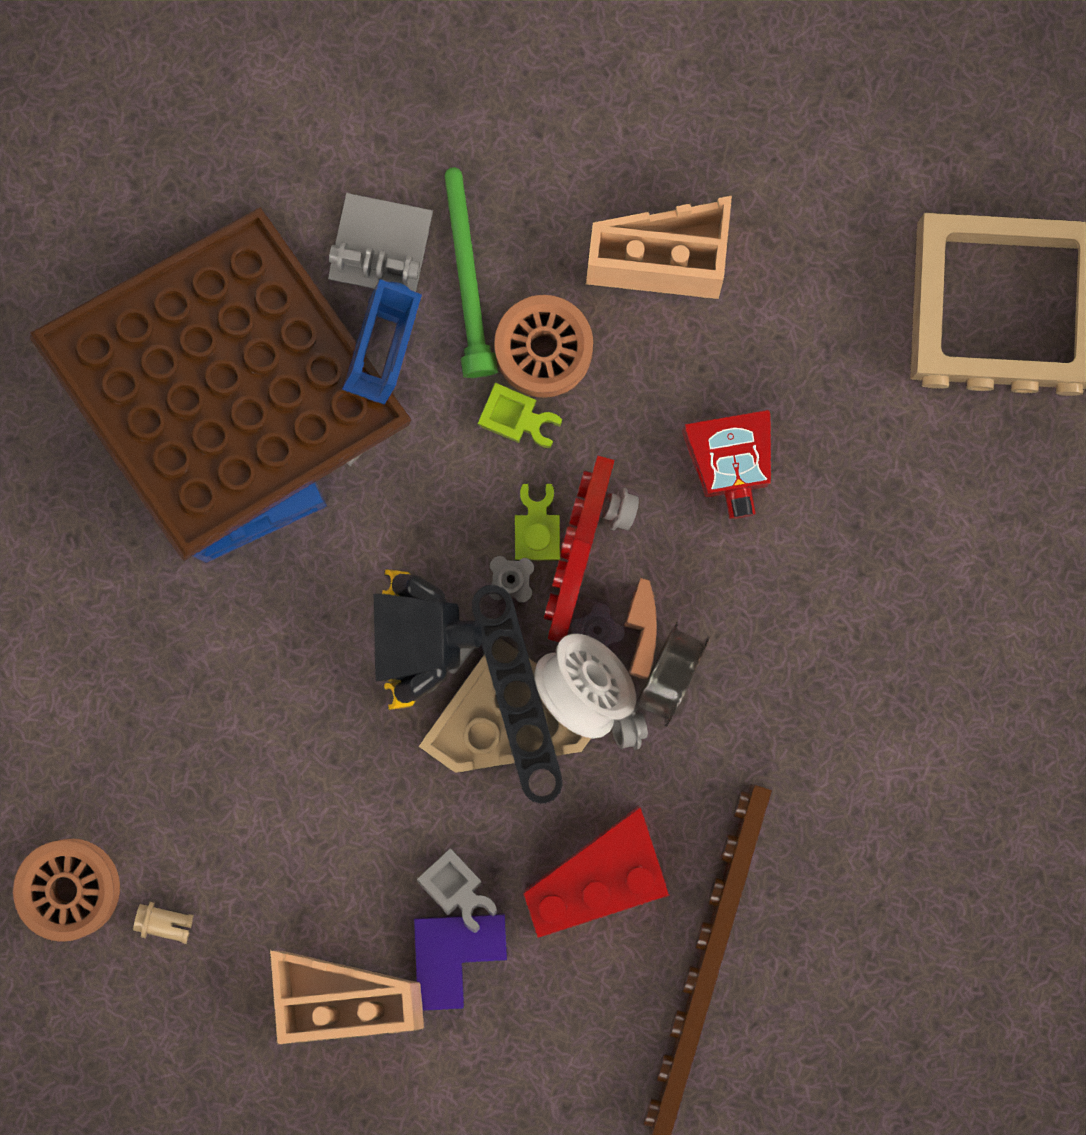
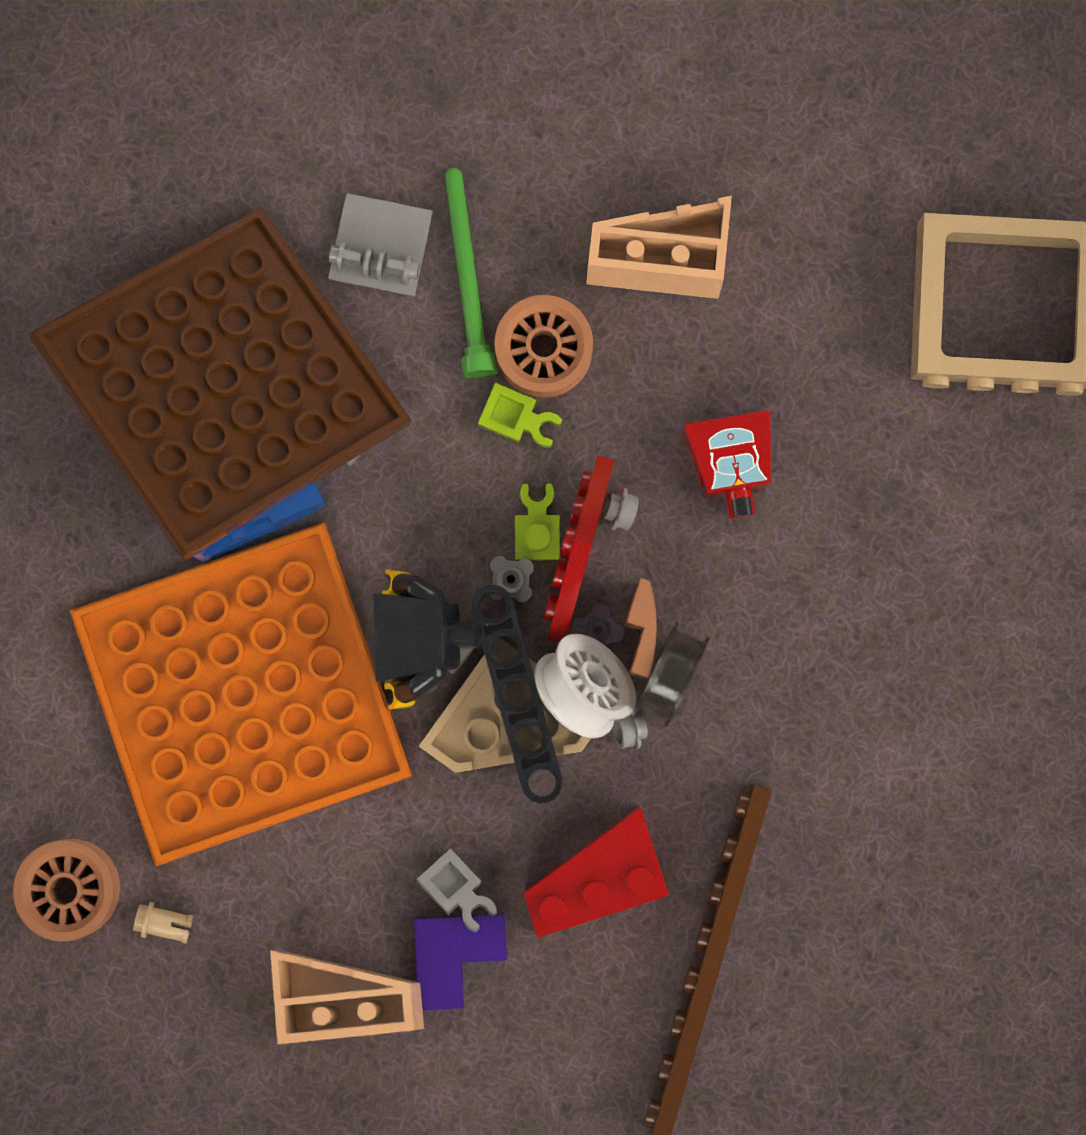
blue window [342,279,422,405] -> none
none -> orange tile [70,522,413,866]

